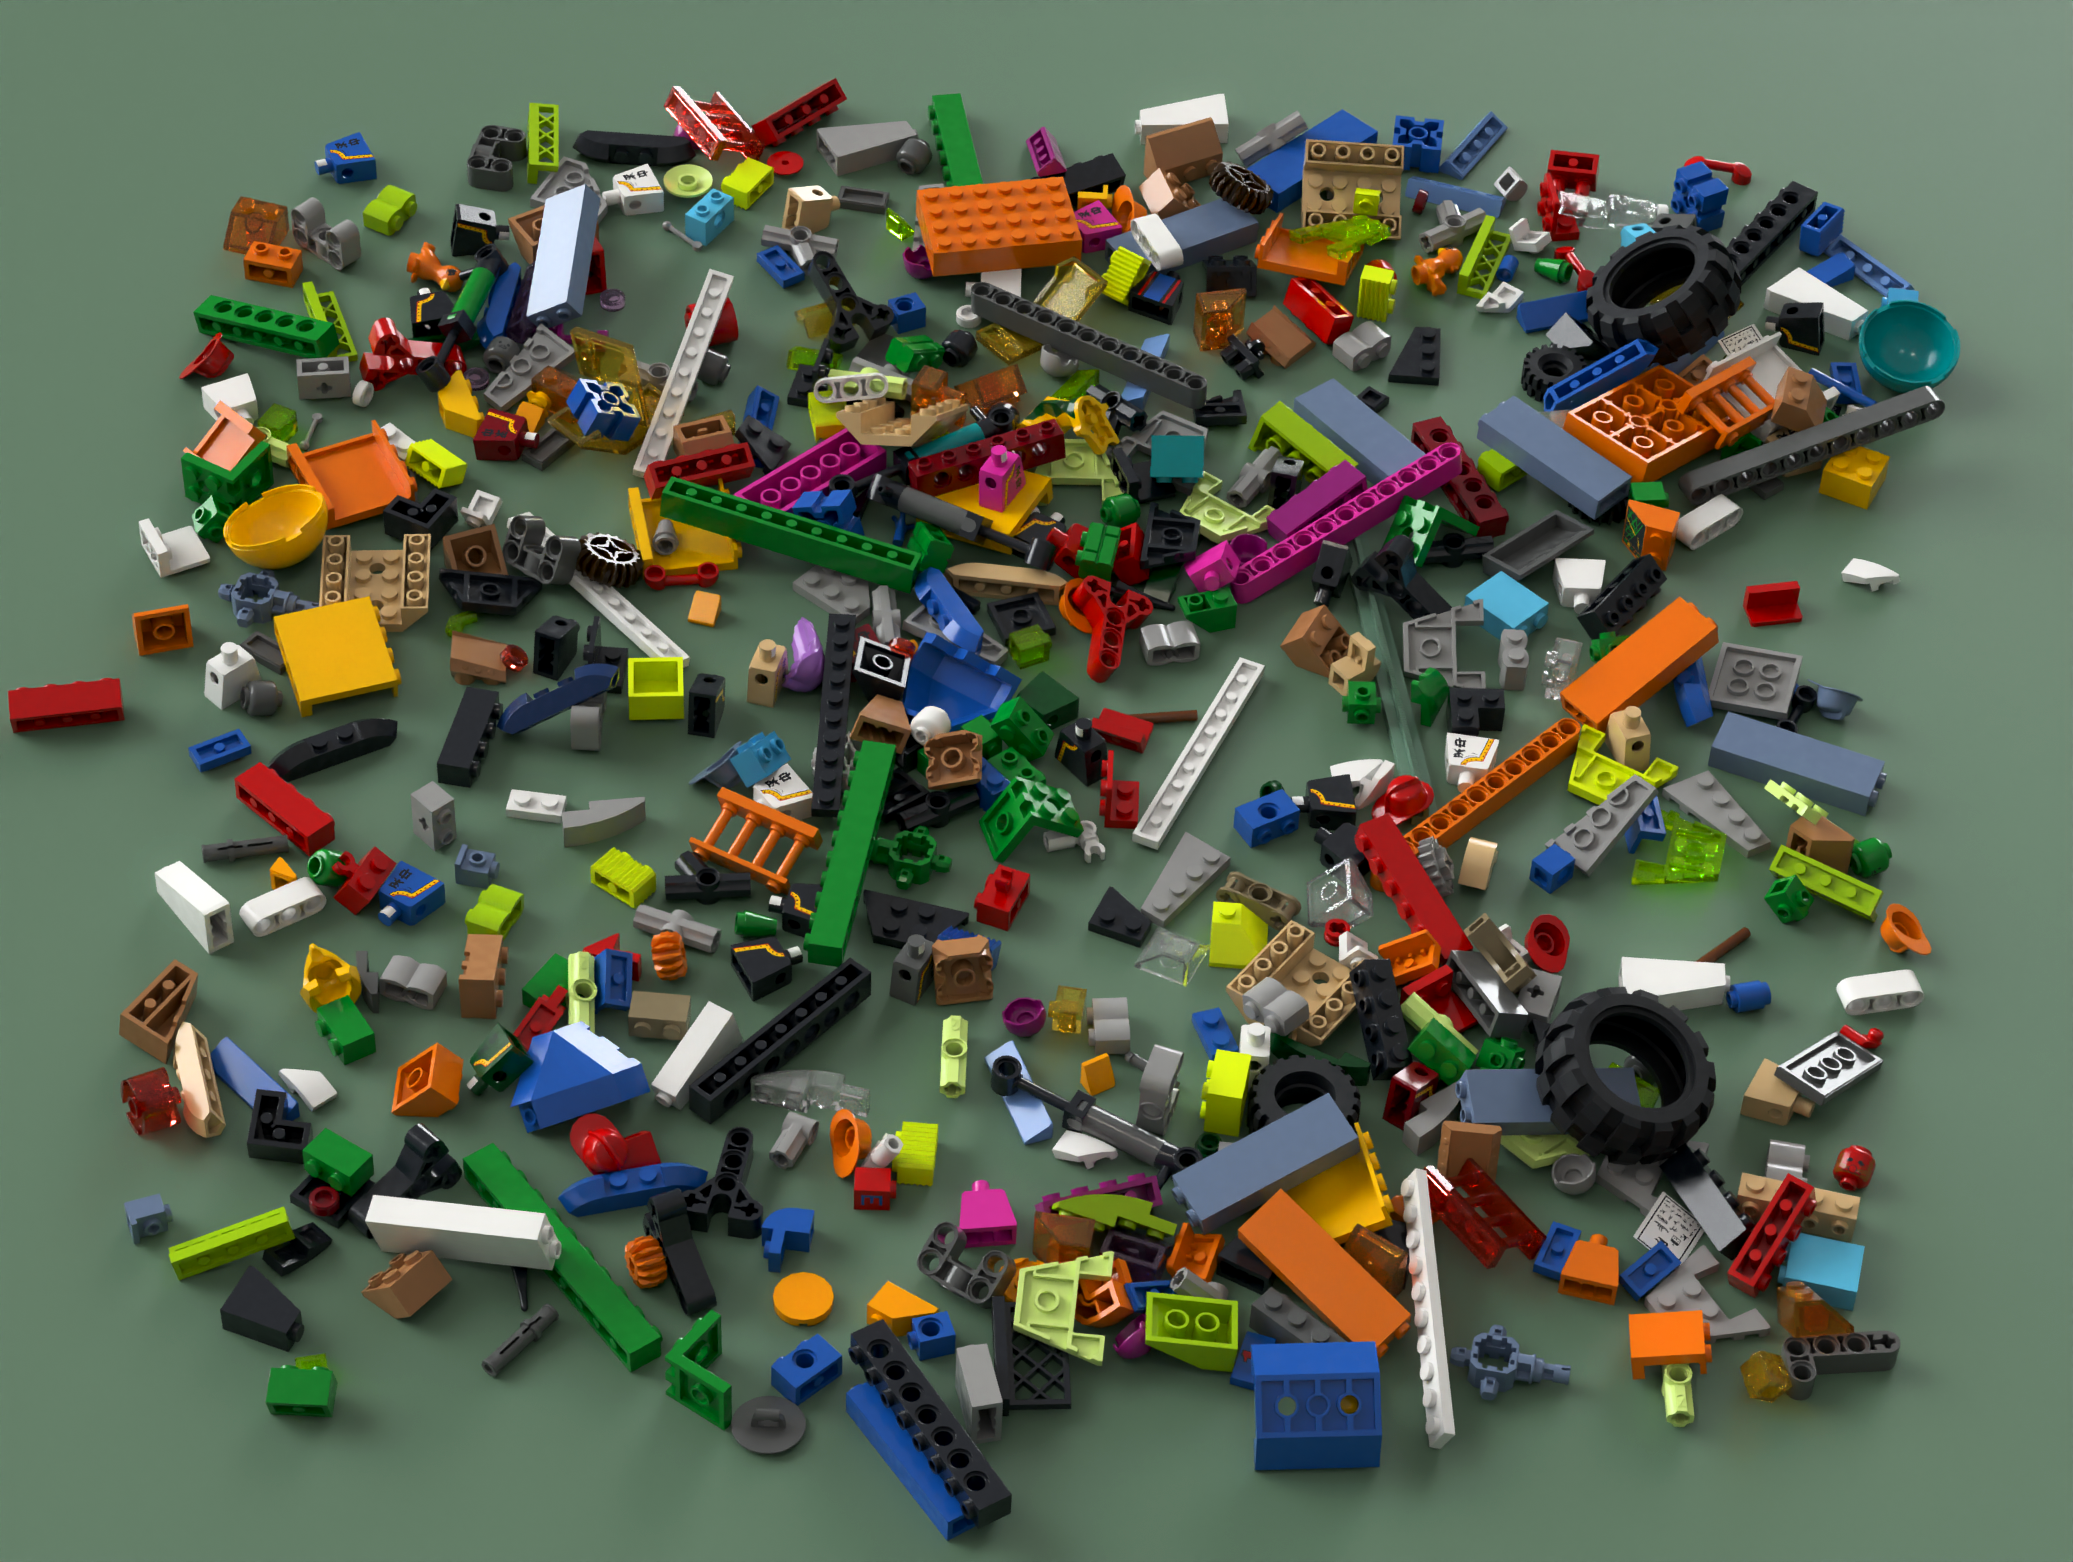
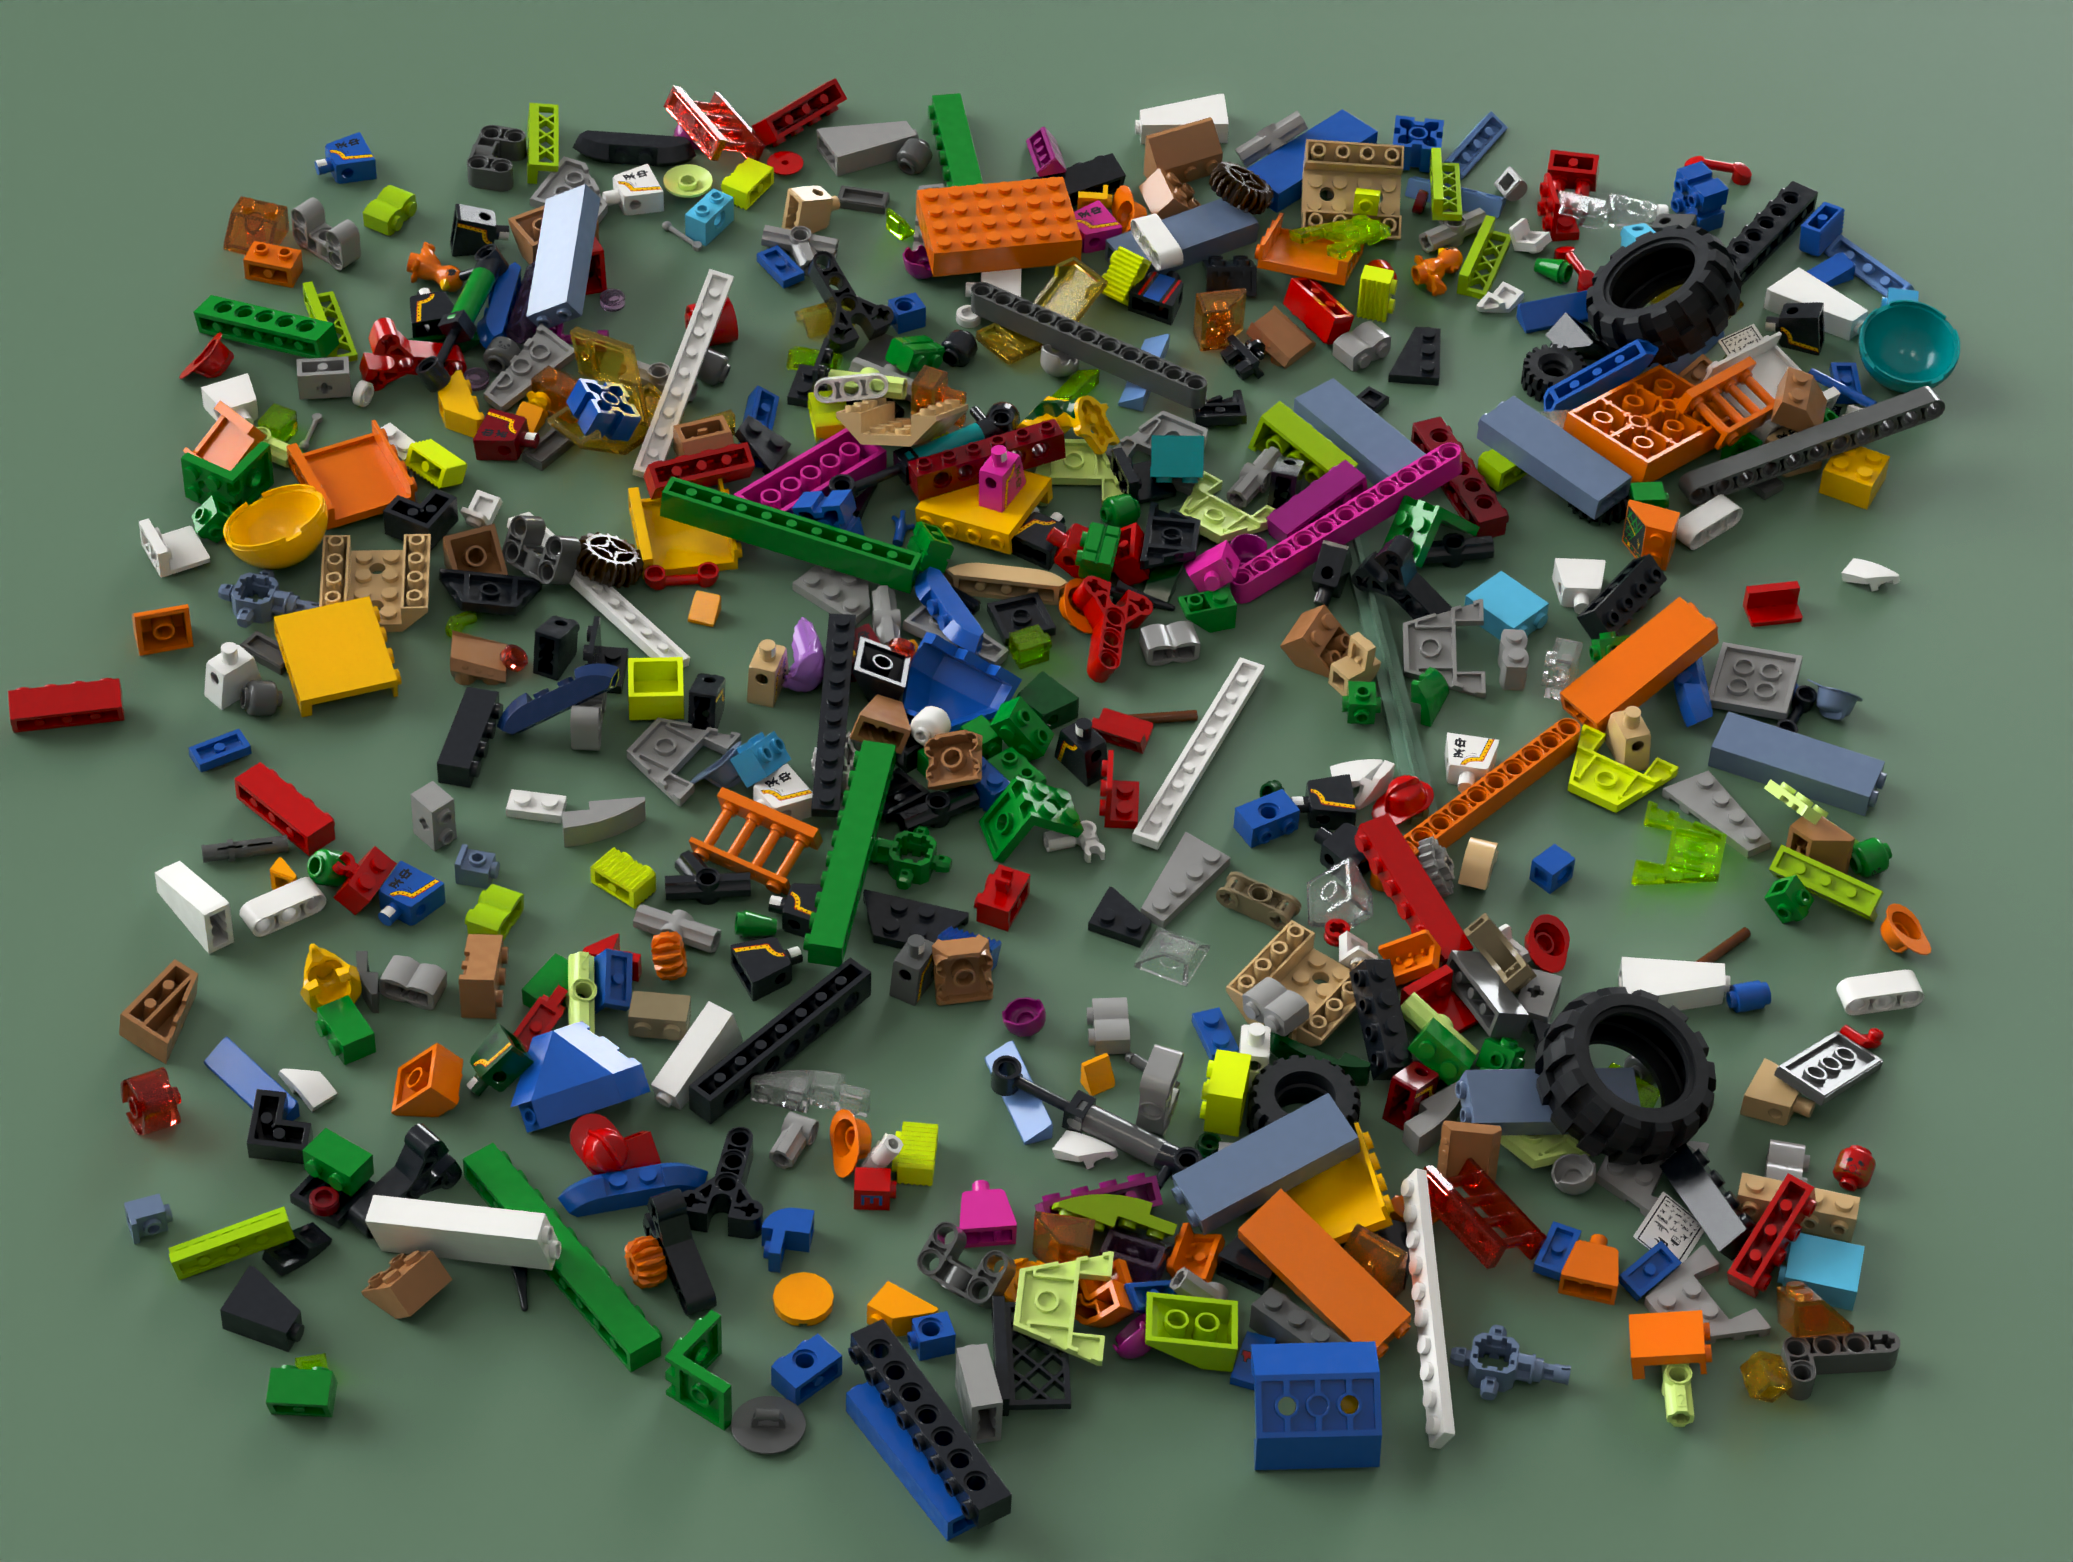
tan brick [173,1022,226,1138] -> none
black brick [268,718,398,782] -> none
dark grey pin [481,1303,559,1377] -> none
light grey cone [652,519,679,555] -> none
piece [865,473,1058,572] -> none
yellowish green piece [940,1015,968,1098] -> none
clear orange slope [954,364,1028,414] -> none
clear yellow brick [1048,985,1087,1034] -> none
black piece [1086,384,1148,446] -> none
neon yellow slope [1209,901,1268,969] -> none
black brick [1446,688,1505,737] -> none
dark grey slope [1482,510,1594,581] -> none
blue hinge [1496,255,1519,282] -> none
light grey wing [1544,774,1659,877] -> none
blue panel [1625,795,1666,854] -> none
none -> light grey wing [626,717,741,807]
none -> lime fence [1430,148,1462,221]

